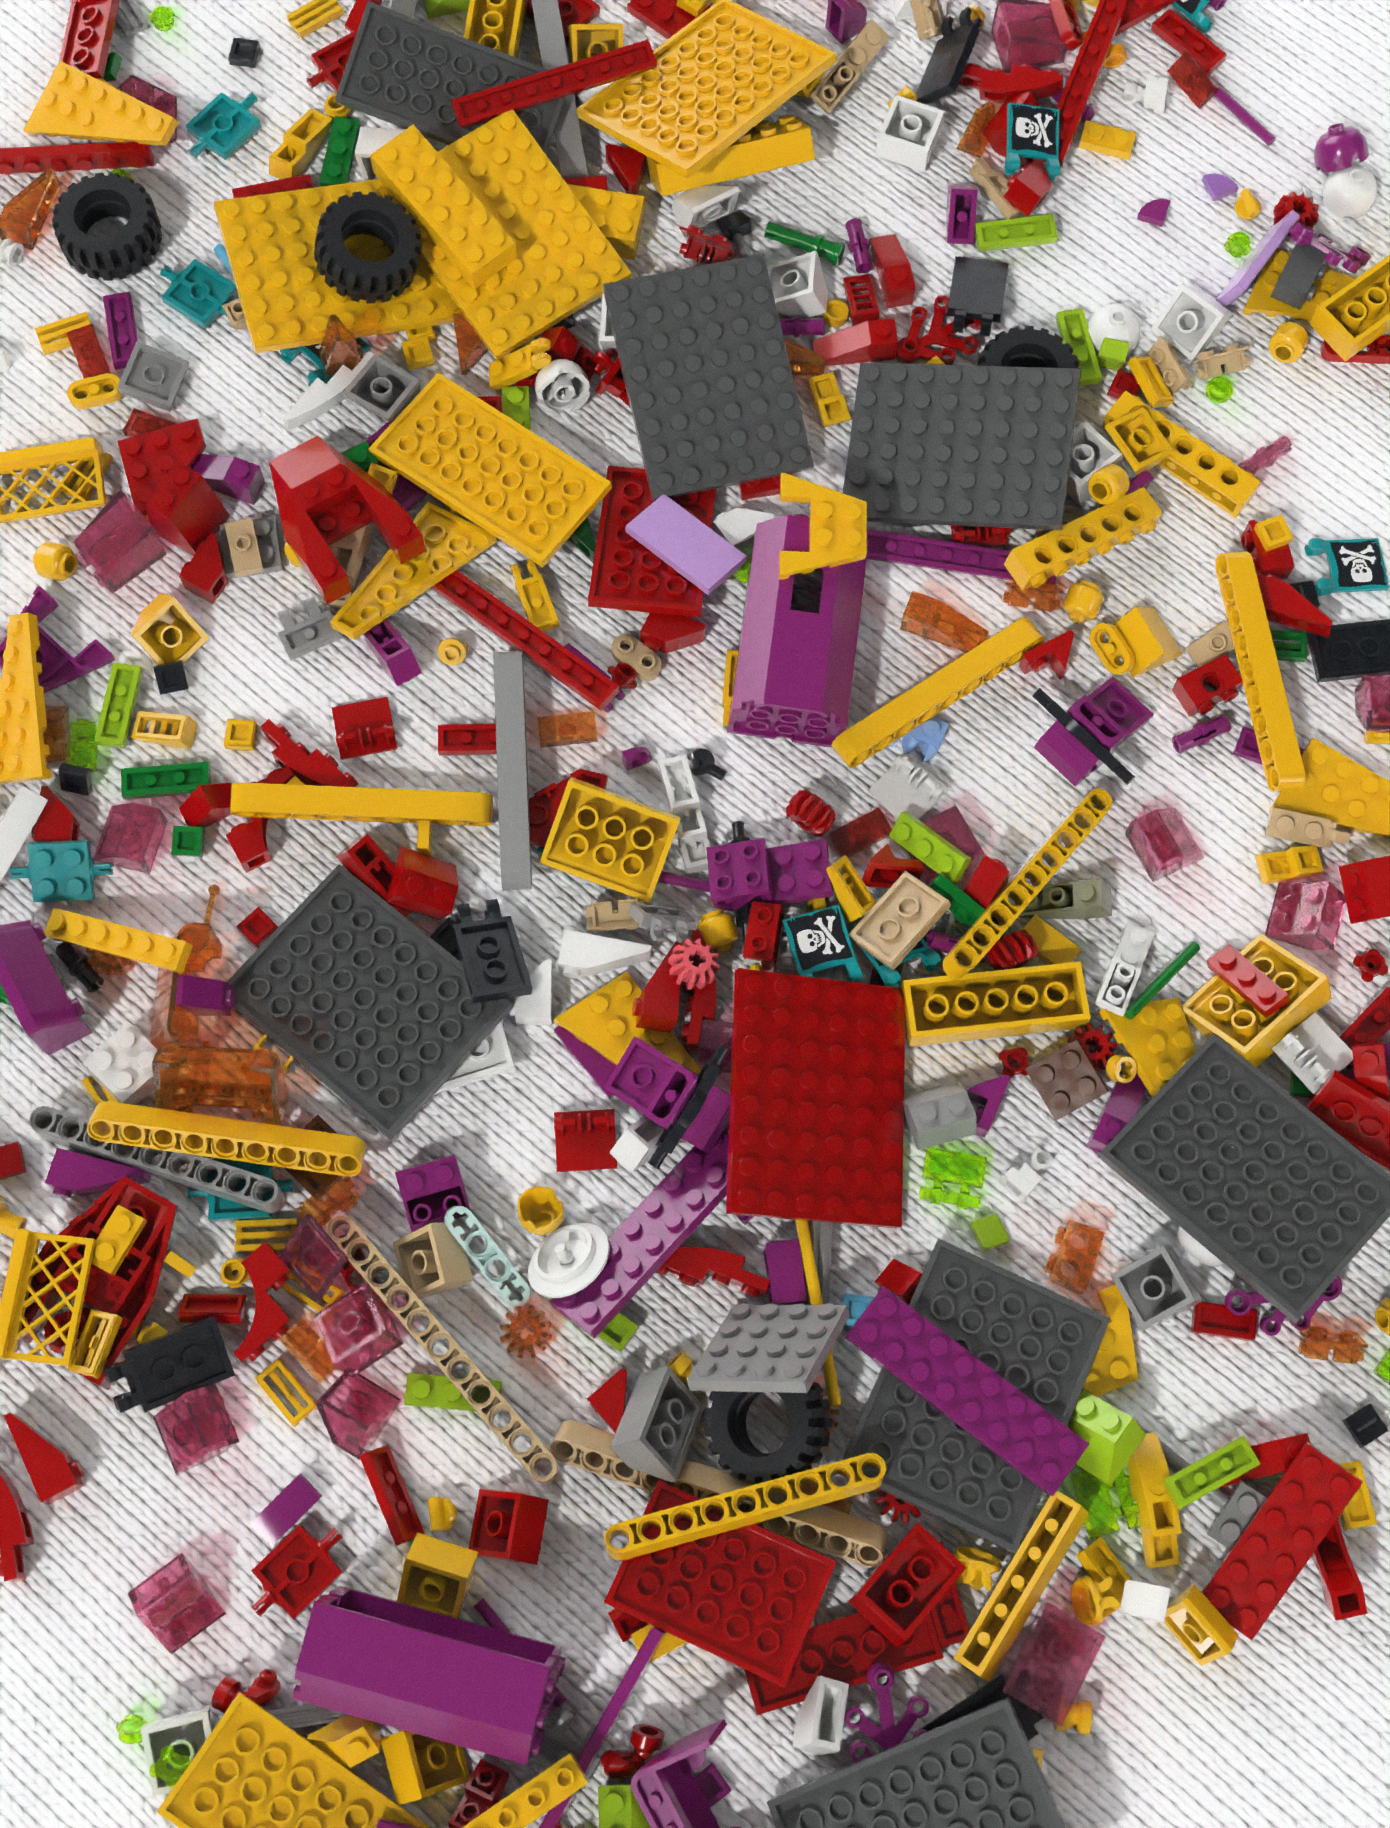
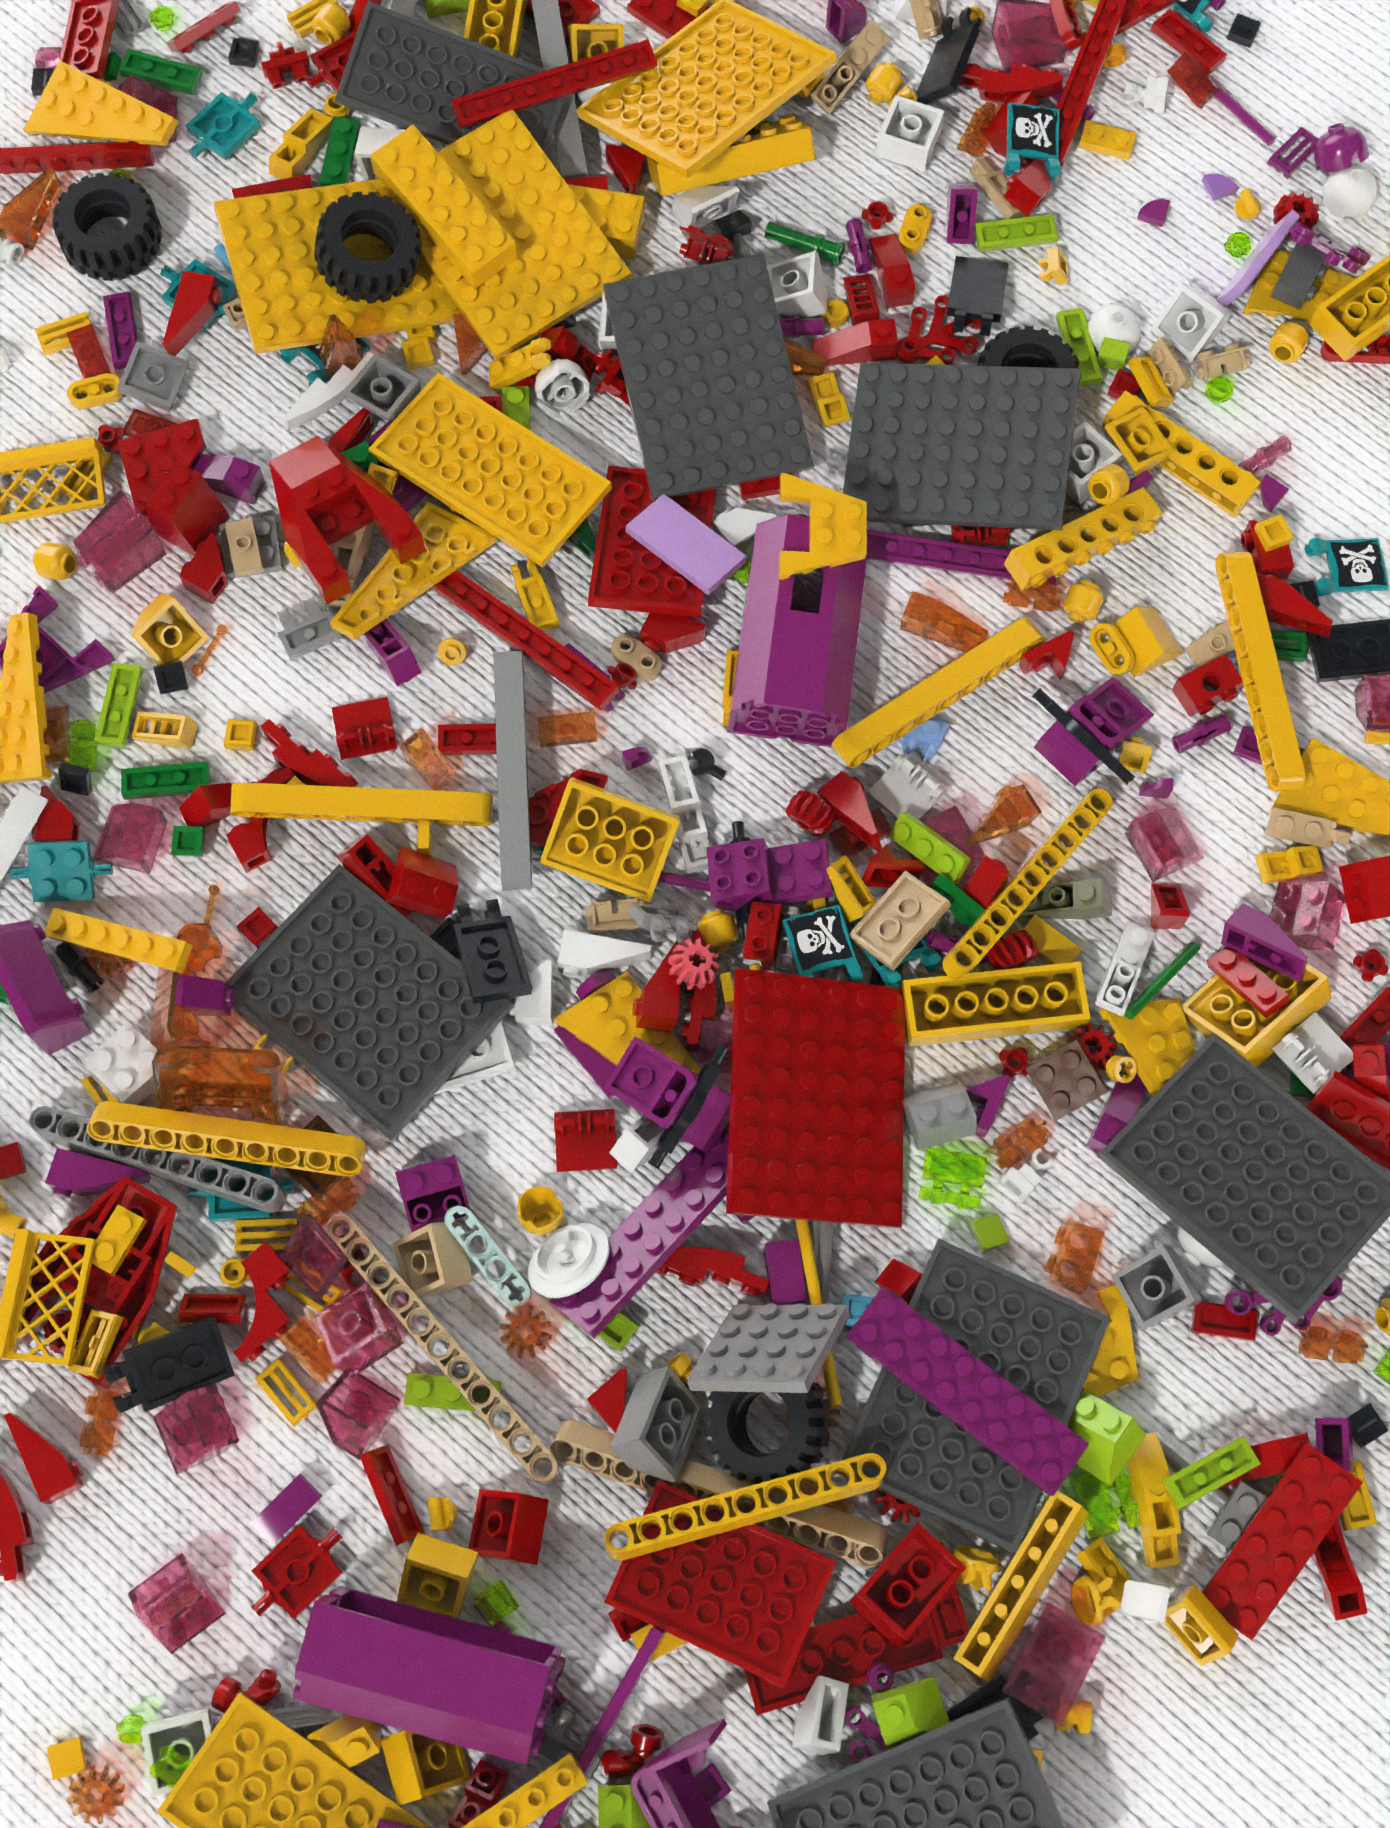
none -> black tile [31,68,55,96]
none -> clear pink tile [35,47,62,69]
none -> yellow tile [47,1737,88,1780]
none -> clear orange gear [67,1763,126,1825]
none -> clear orange hinge [79,1389,118,1456]
none -> red plate [97,424,125,453]
none -> green plate [119,49,203,96]
none -> red slope [162,270,223,356]
none -> red plate [166,1,241,54]
none -> clear orange hinge [191,624,227,676]
none -> red hips [261,41,310,89]
none -> yellow head [312,4,350,45]
none -> red slope [327,408,374,453]
none -> clear orange slope [399,727,456,790]
none -> clear neon green tile [474,1579,520,1627]
none -> magenta tile [576,970,616,1000]
none -> yellow tile [719,972,734,1010]
none -> red slope [816,771,883,853]
none -> red plate [861,201,893,230]
none -> yellow head [865,62,903,104]
none -> lime slope [872,1676,949,1749]
none -> yellow plate [898,204,932,254]
none -> clear orange slope [966,784,1042,847]
none -> clear orange hinge [986,1117,1051,1170]
none -> yellow tile [1038,246,1069,285]
none -> yellow tile [1117,736,1152,773]
none -> magenta tile [1139,778,1174,799]
none -> red slope [1151,884,1190,929]
none -> magenta slope [1221,904,1308,982]
none -> black plate [1226,13,1261,48]
none -> magenta tile [1260,474,1289,512]
none -> magenta tile [1267,127,1318,179]
none -> magenta slope [1315,1418,1353,1473]

